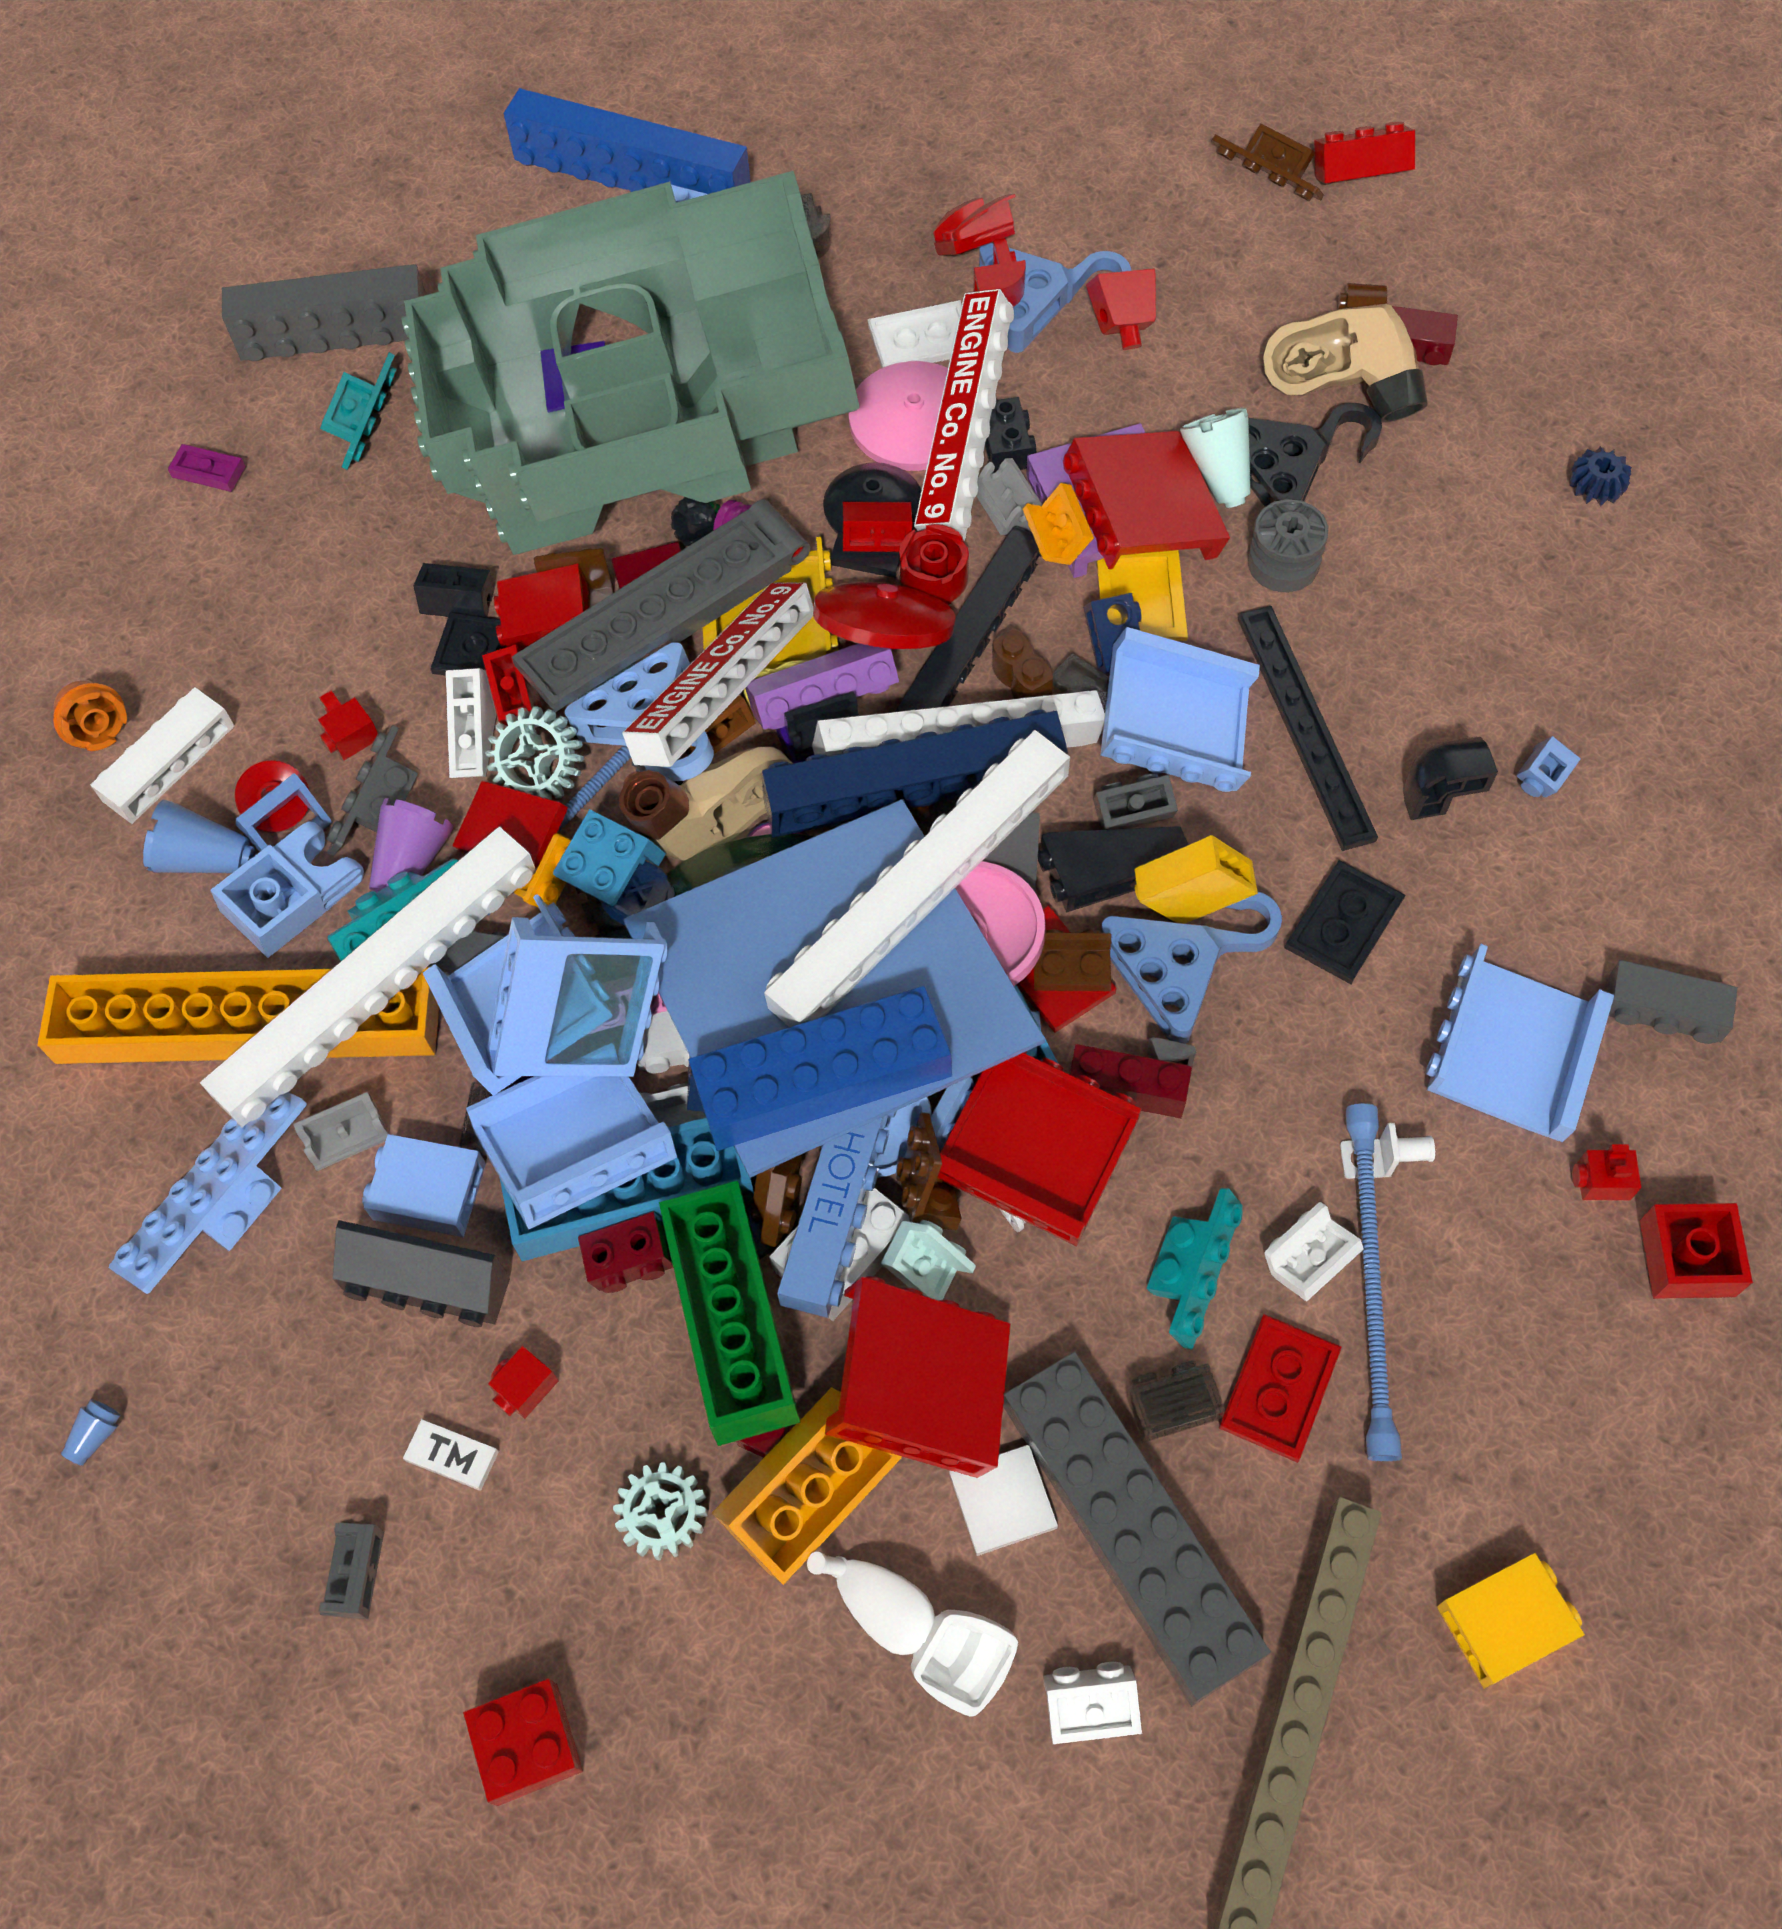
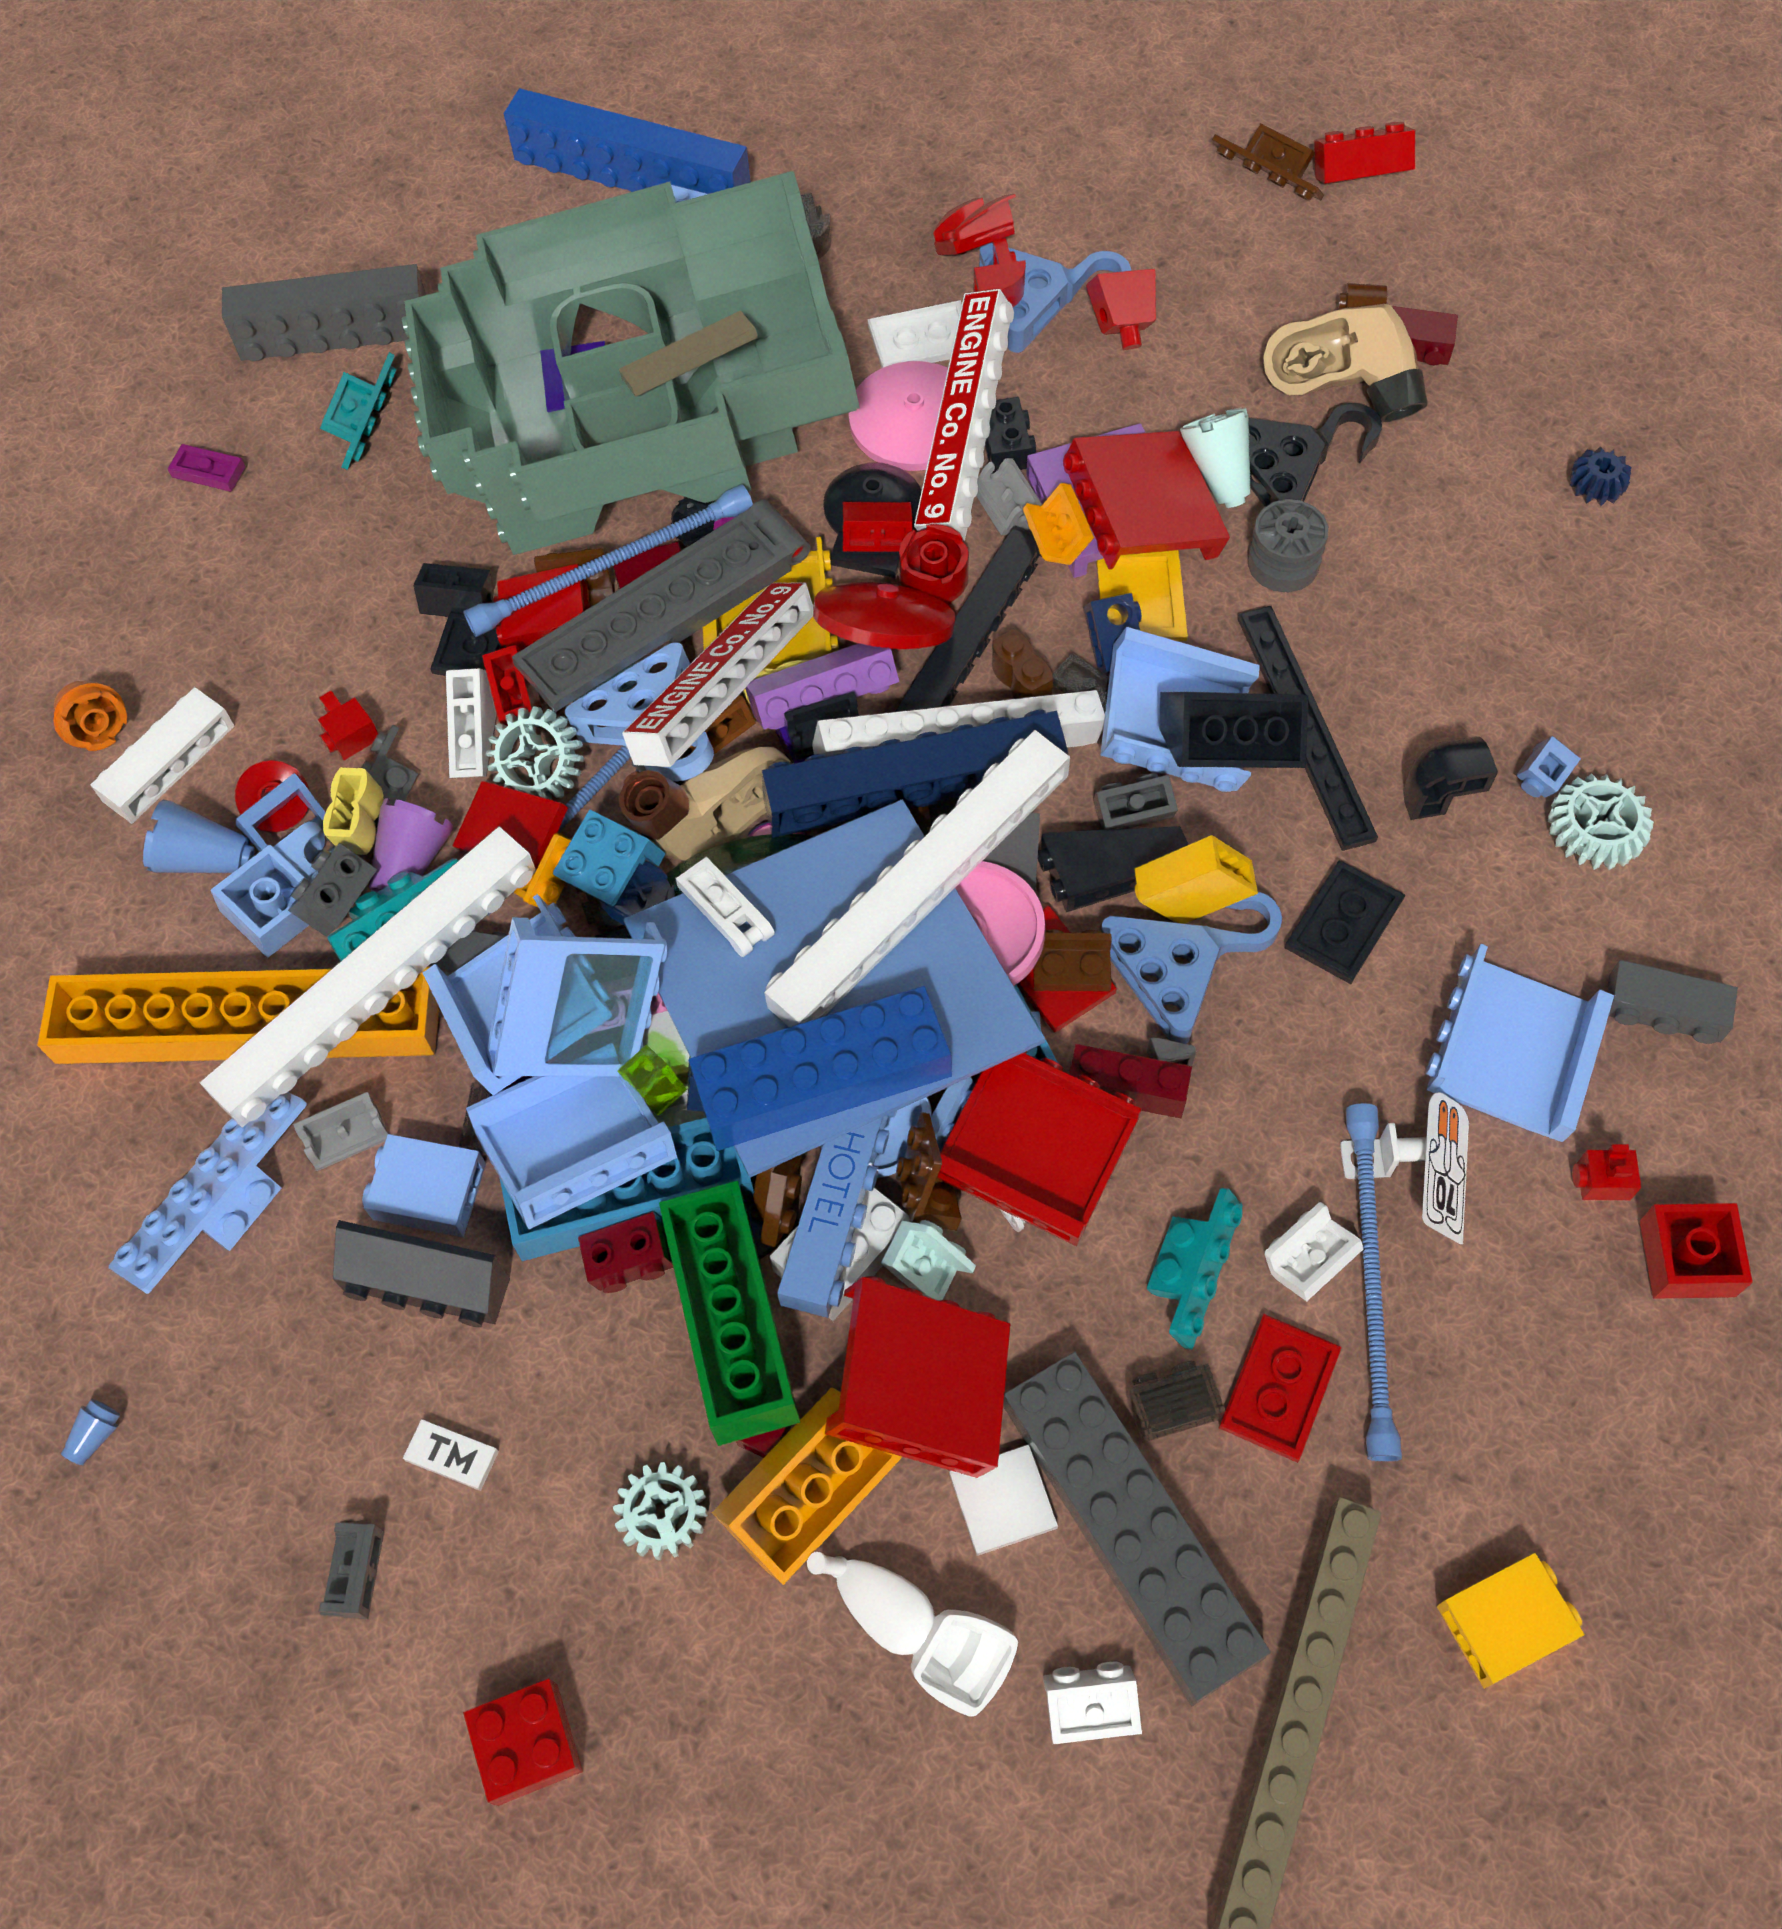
red brick [488,1346,559,1419] -> none
none -> dark grey brick [288,843,377,937]
none -> light yellow brick [323,767,383,855]
none -> medium blue hose [463,484,753,637]
none -> clear neon green panel [617,1045,687,1115]
none -> dark tan tile [619,310,758,397]
none -> white plate [676,857,775,957]
none -> black slope [1159,692,1309,768]
none -> sticker [1422,1092,1469,1244]
none -> light aqua gear [1548,773,1654,870]

